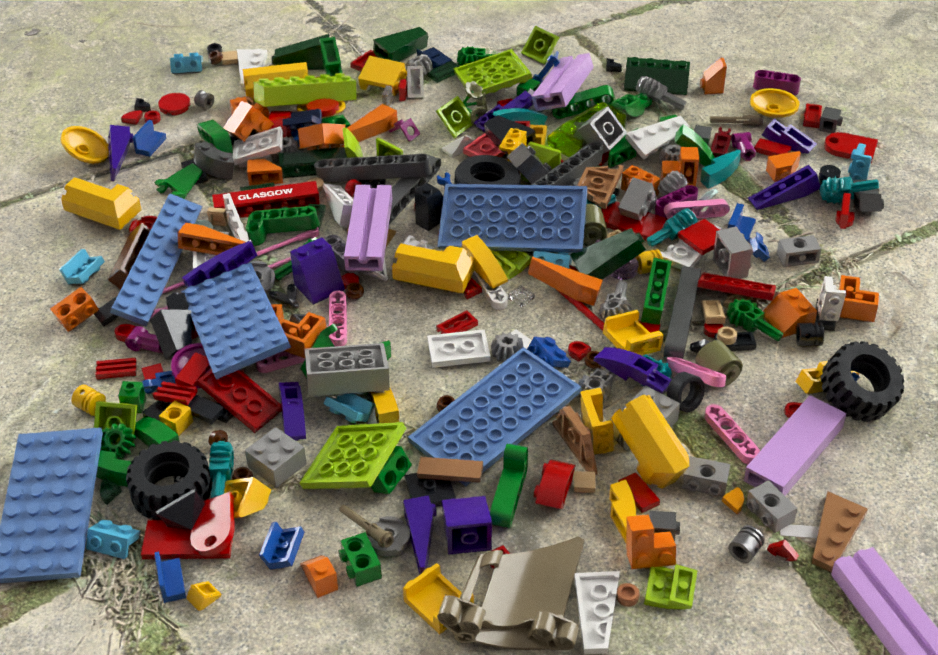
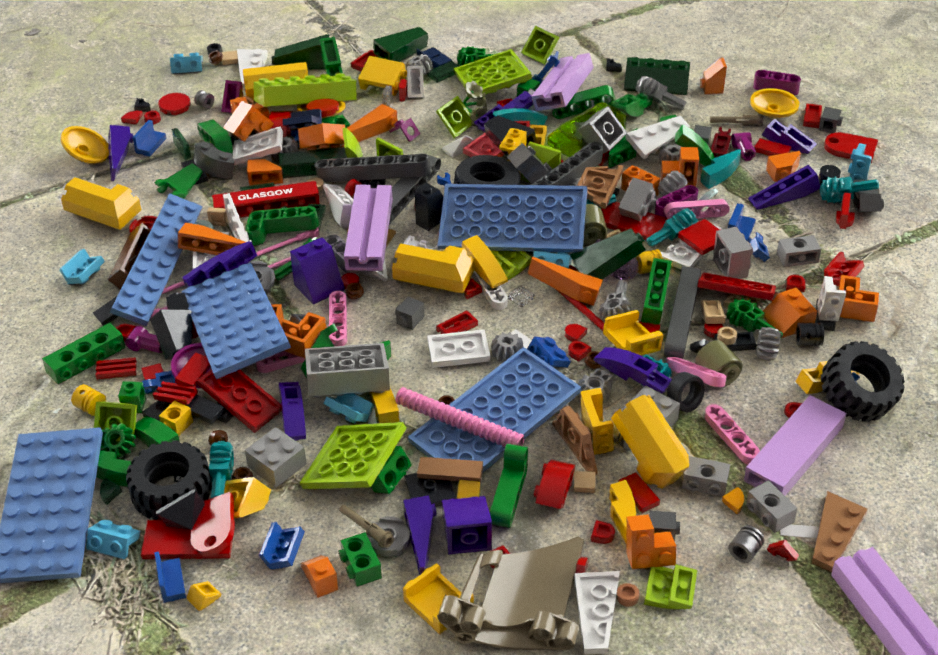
orange brick [50,287,99,332] -> none
dark grey piece [269,284,299,309] -> none
none -> green brick [42,323,125,384]
none -> clear green tile [171,128,191,160]
none -> magenta slope [221,80,244,113]
none -> dark grey brick [395,297,425,330]
none -> bright pink piece [396,387,524,447]
none -> yellow slope [457,480,480,499]
none -> red tile [564,324,588,342]
none -> red tile [576,557,589,573]
none -> red tile [591,520,615,544]
none -> light grey gear [756,327,781,361]
none -> red tile [786,275,806,292]
none -> red bracket [824,252,864,286]

